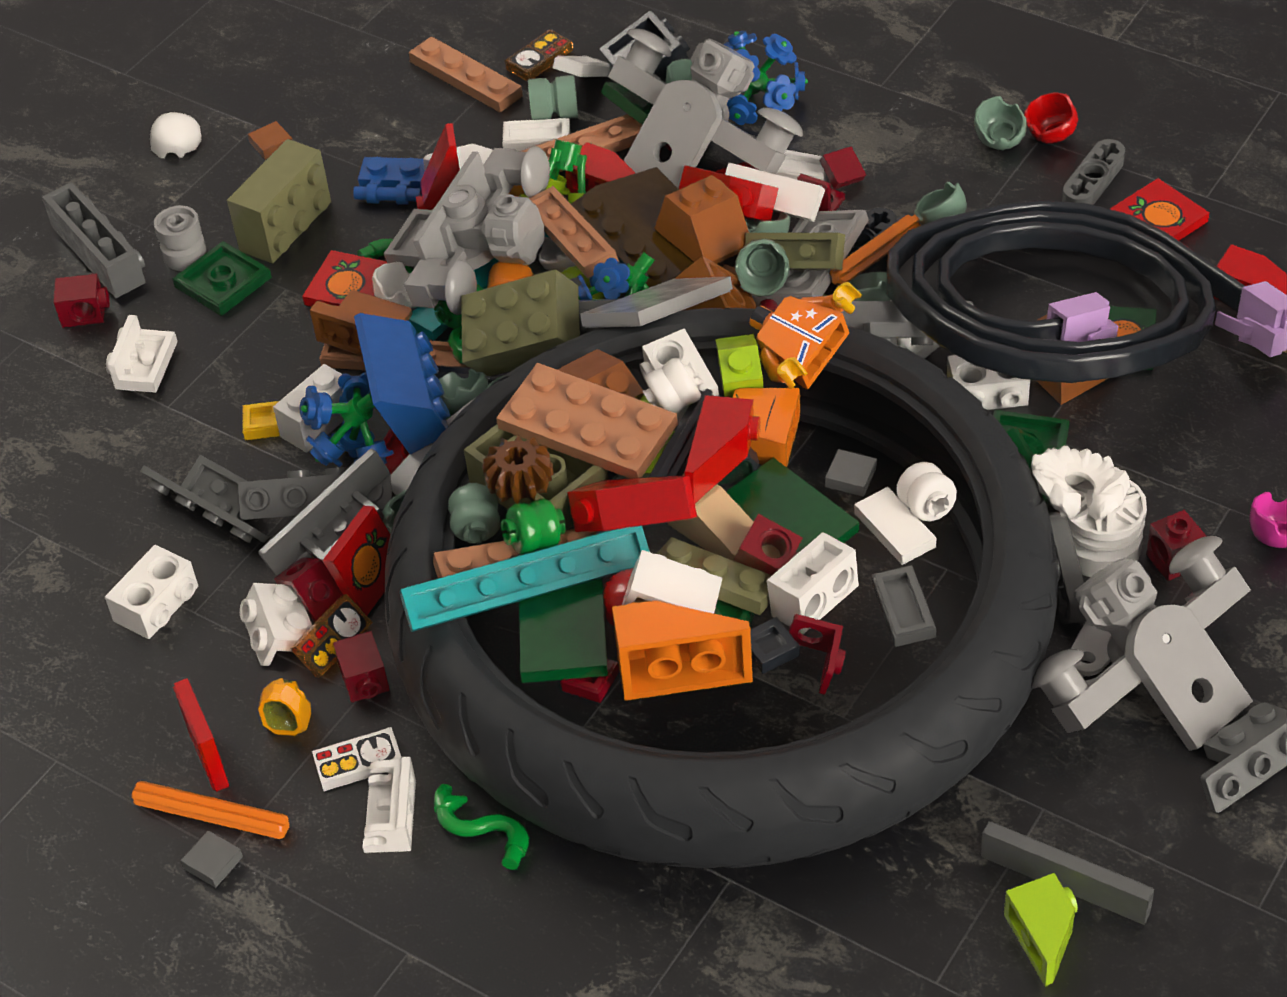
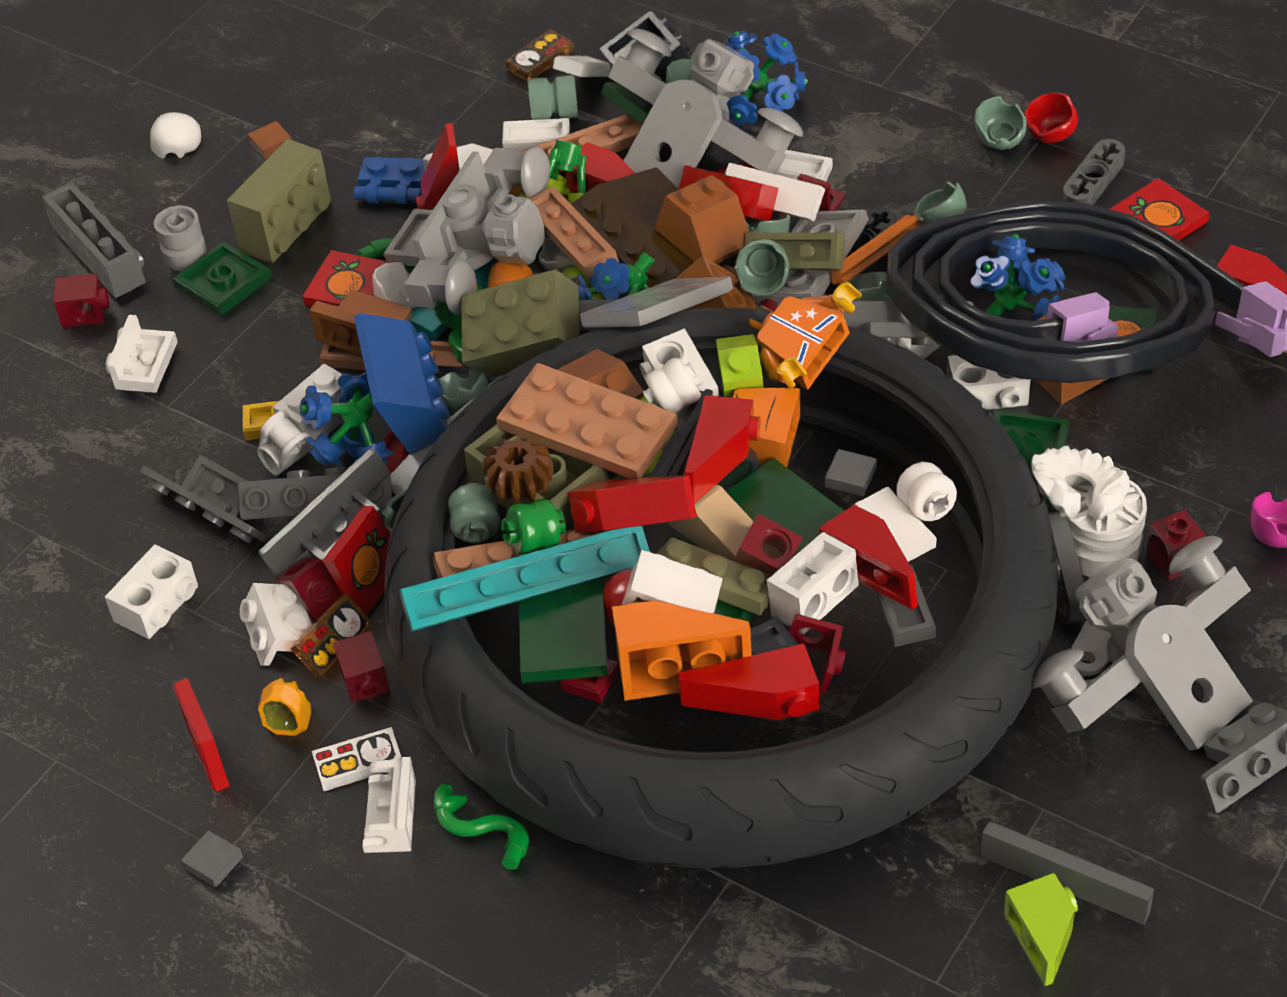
orange axle [132,781,290,839] -> none
nougat plate [409,36,523,112] -> none
dark red tile [819,146,866,189] -> none
none -> white piece [257,410,311,476]
none -> red slope [678,643,819,720]
none -> red slope [819,505,918,610]
none -> blue plant [970,234,1065,321]

